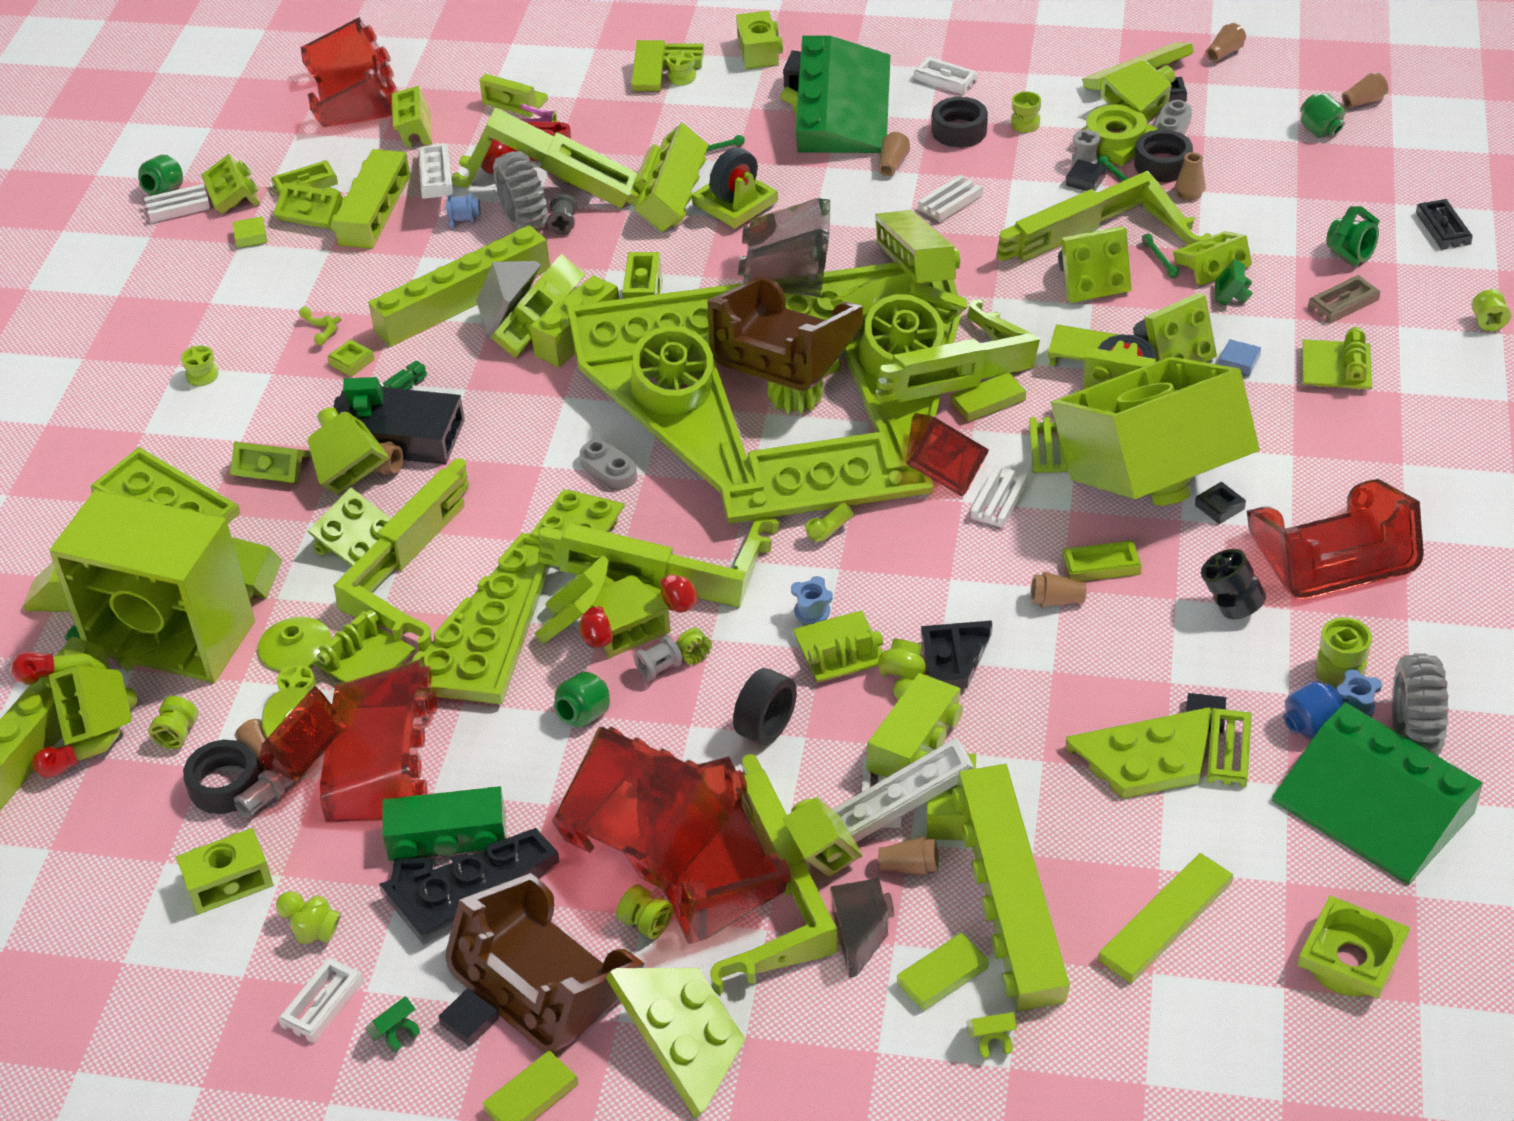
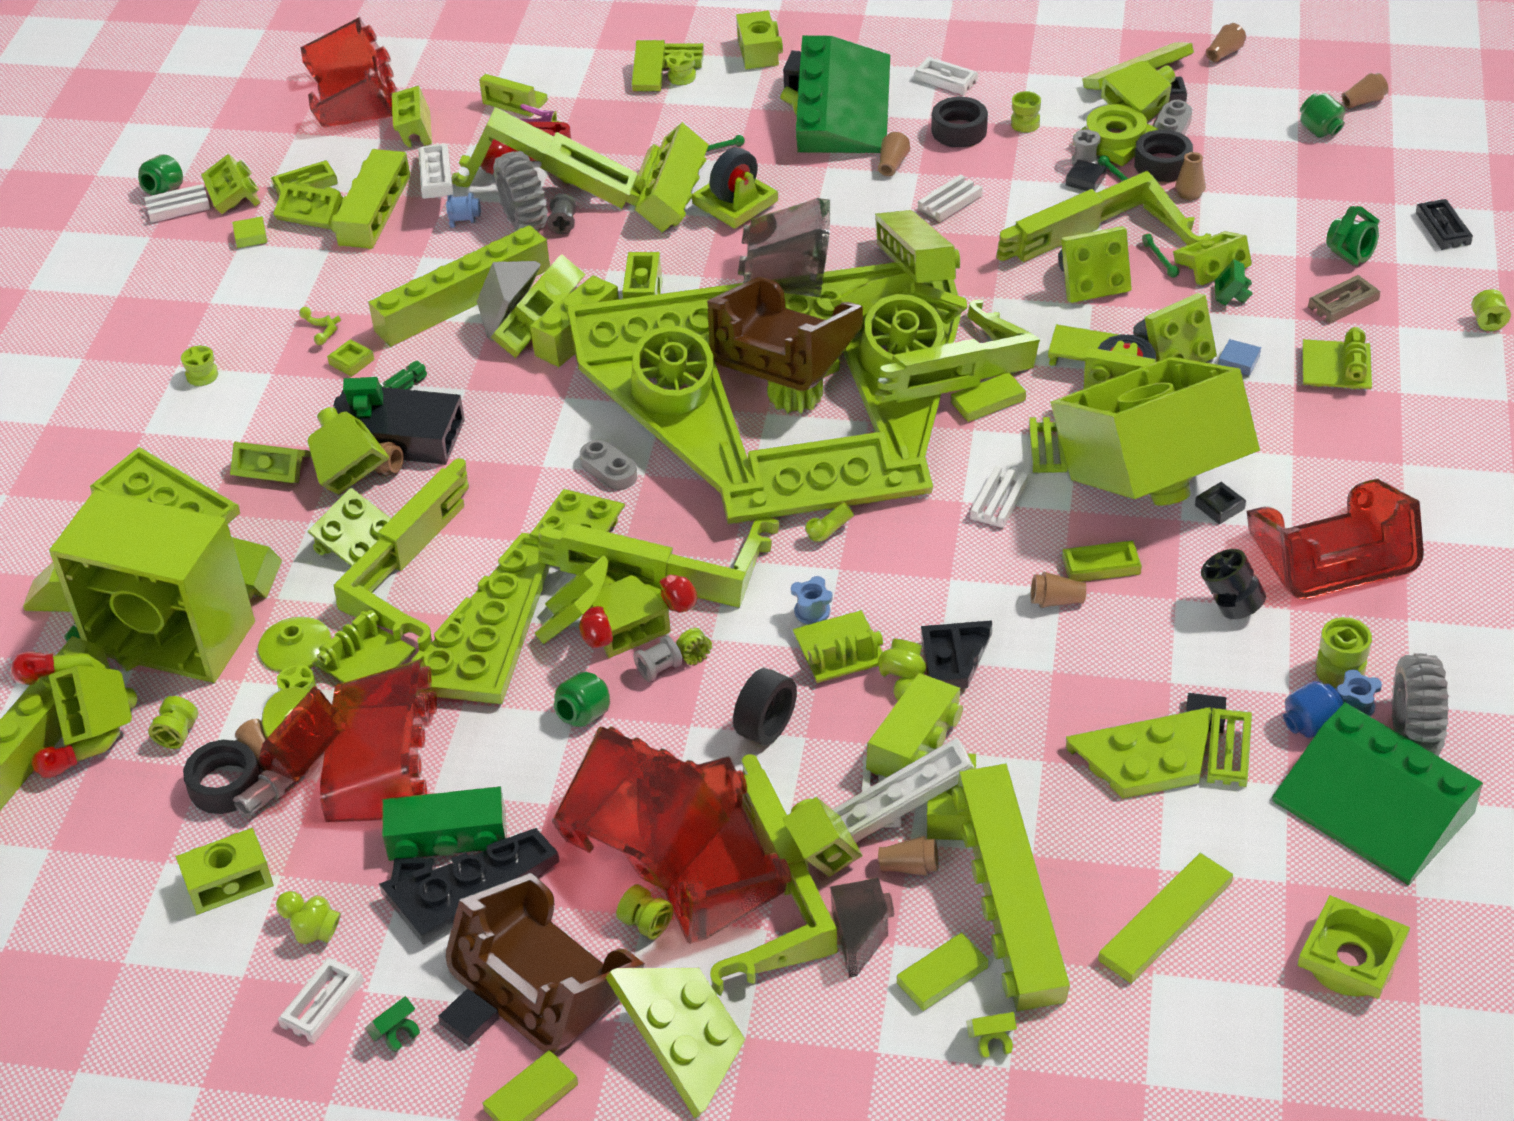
clear red slope [906,413,989,497] -> none

